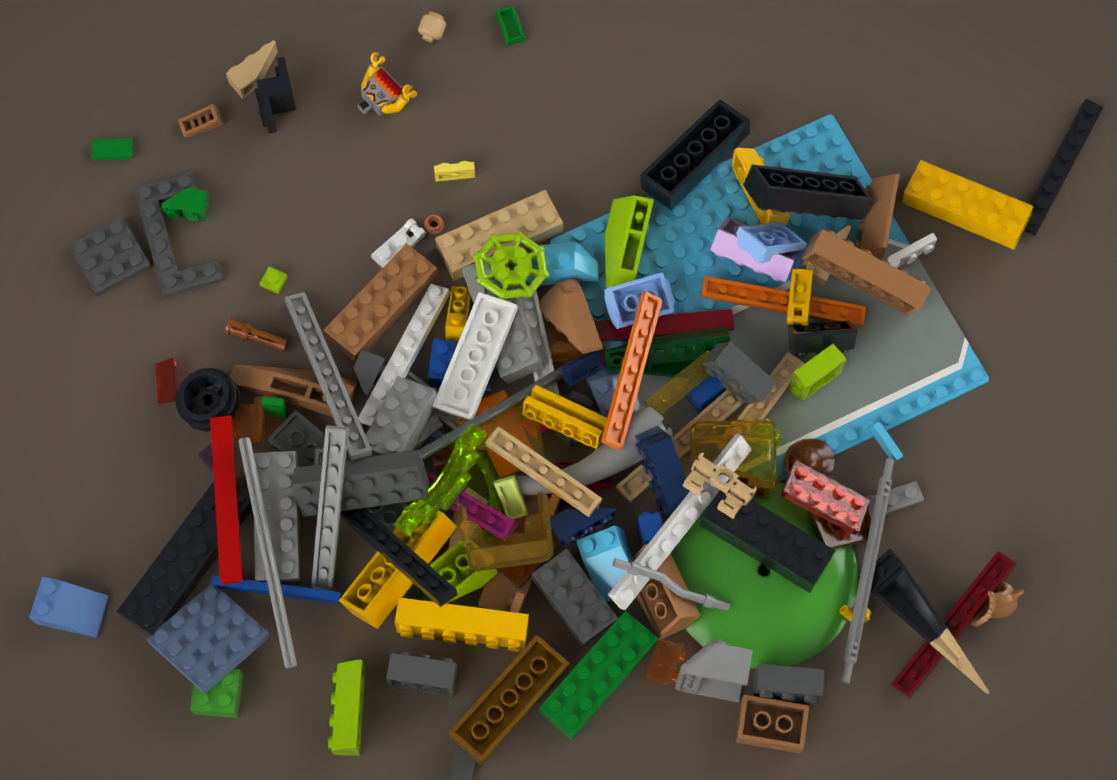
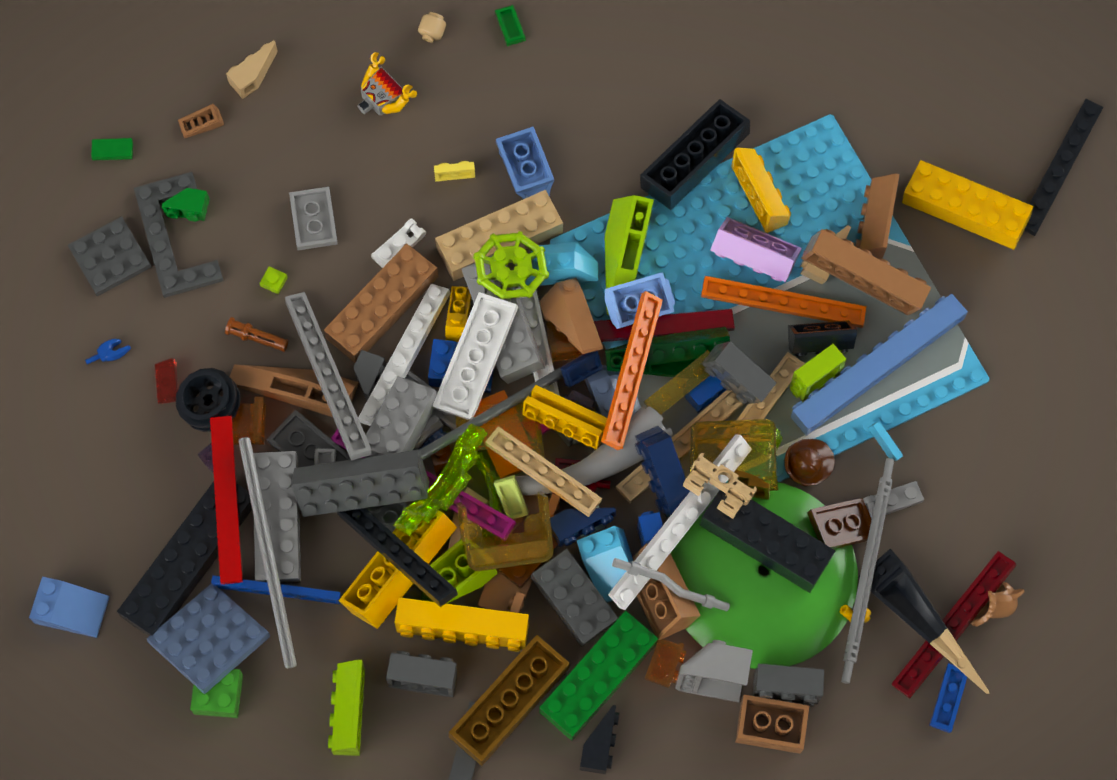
black bracket [255,57,296,134] -> none
green tile [261,396,288,420] -> none
light grey tile [311,425,349,591] -> none
nougat plate [424,215,444,235] -> none
light blue slope [736,222,807,263] -> none
black brick [743,164,873,220] -> none
clear red piece [781,460,870,535] -> none
yellow plate [787,269,813,326] -> none
white plate [887,233,937,269] -> none
none -> blue hand [85,339,131,365]
none -> light grey plate [289,187,338,250]
none -> medium blue slope [496,127,554,199]
none -> black slope [580,705,619,775]
none -> medium blue brick [791,294,968,436]
none -> blue plate [929,663,967,733]

